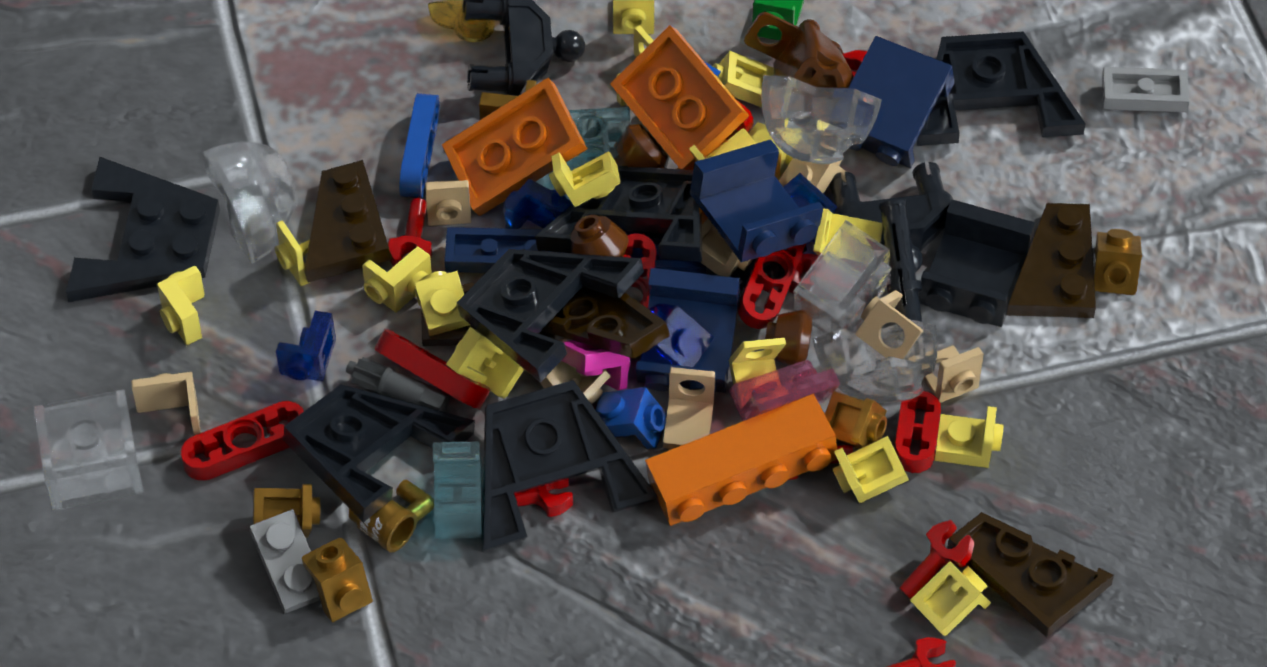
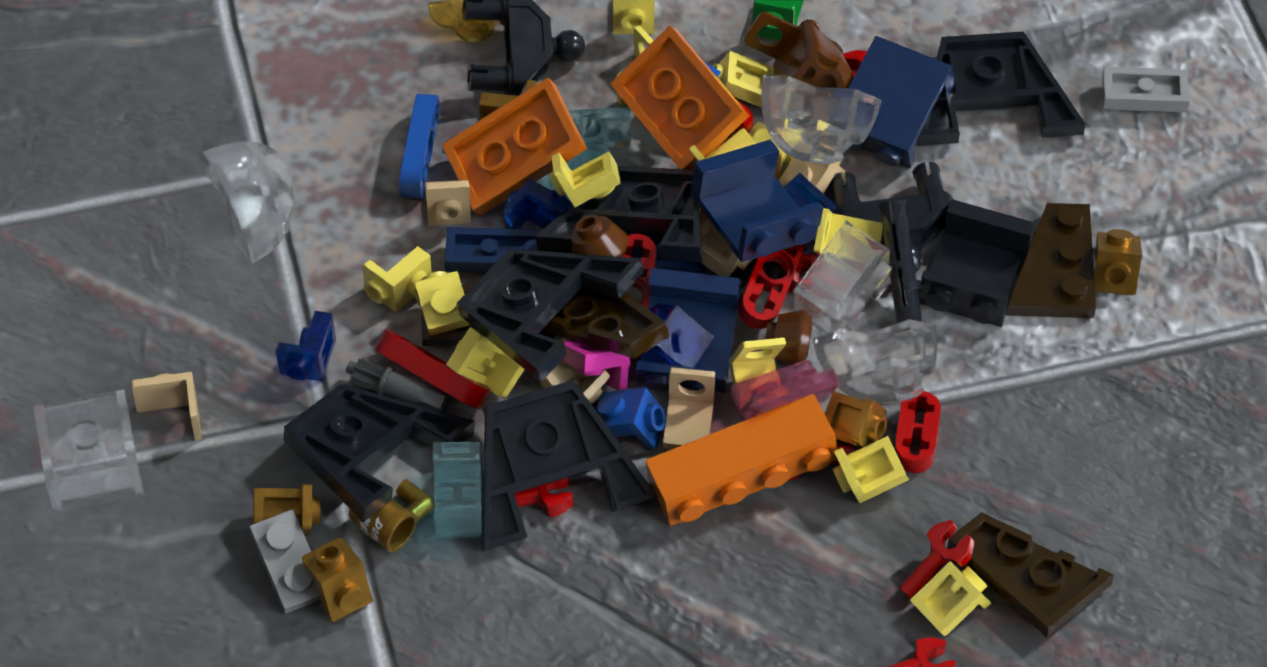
black wing [66,157,220,303] -> none
light yellow bracket [157,266,205,345] -> none
red beam [181,401,304,481] -> none
light yellow bracket [274,220,310,286] -> none
dark brown wing [304,160,392,283] -> none
red bar [388,198,433,267] -> none
reddish brown cone [614,124,669,168] -> none
tan bracket [855,290,923,366] -> none
tan bracket [915,345,984,403] -> none
light yellow bracket [935,406,1004,468] -> none

